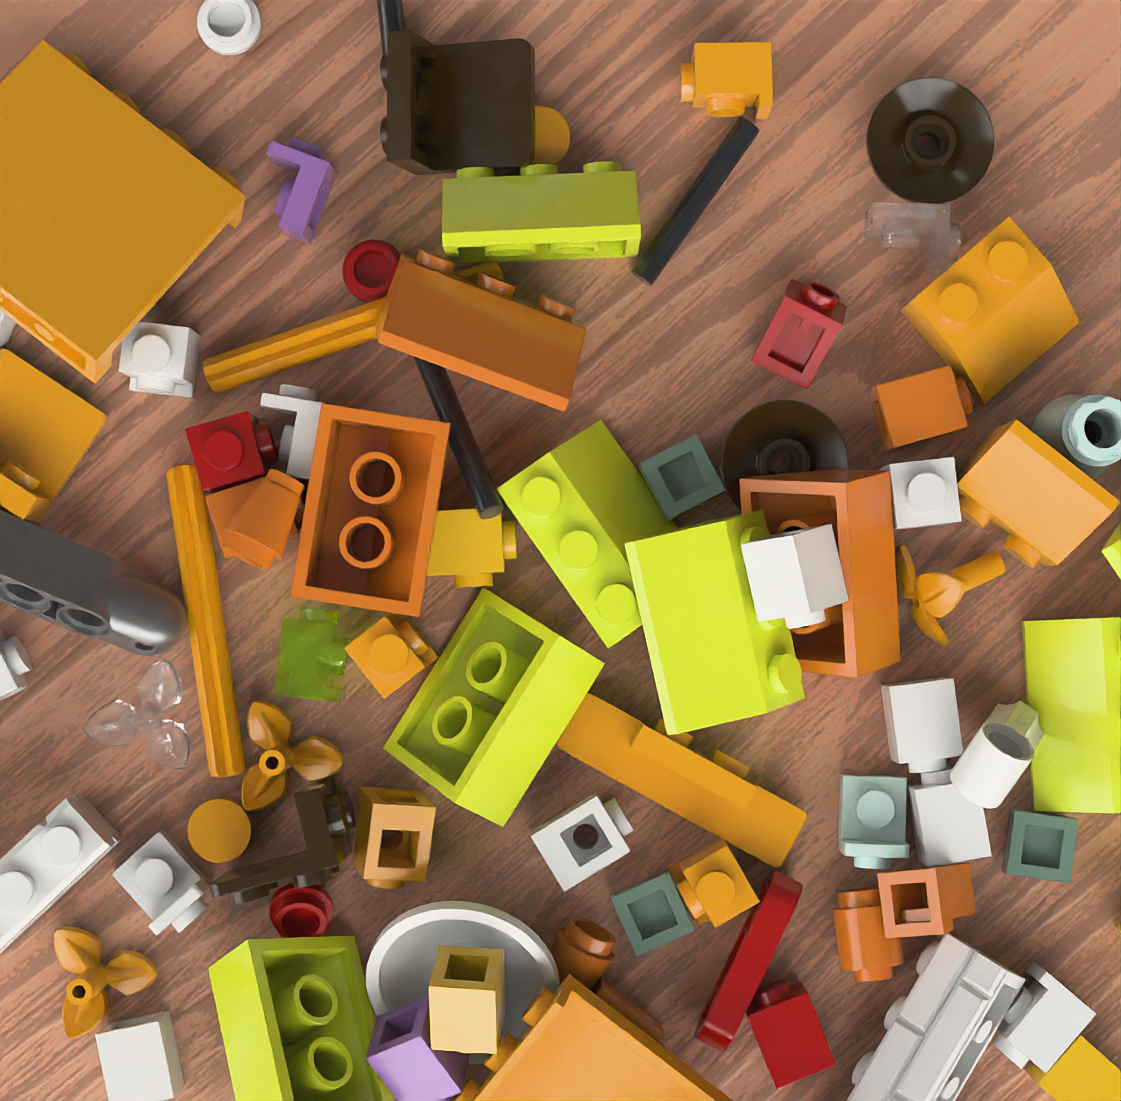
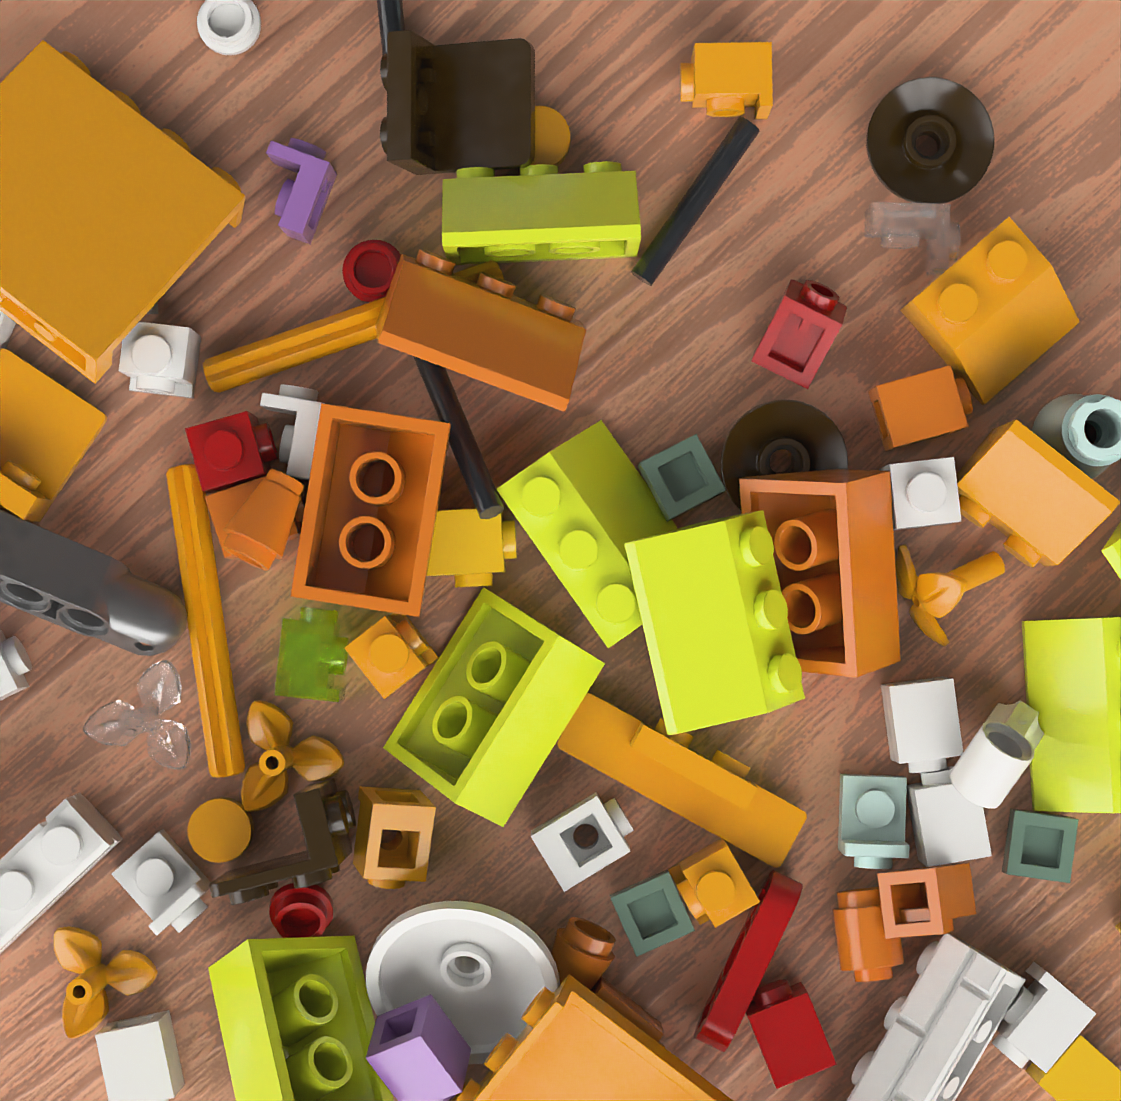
yellow brick [429,945,506,1054] -> none
white brick [741,524,849,629] -> none

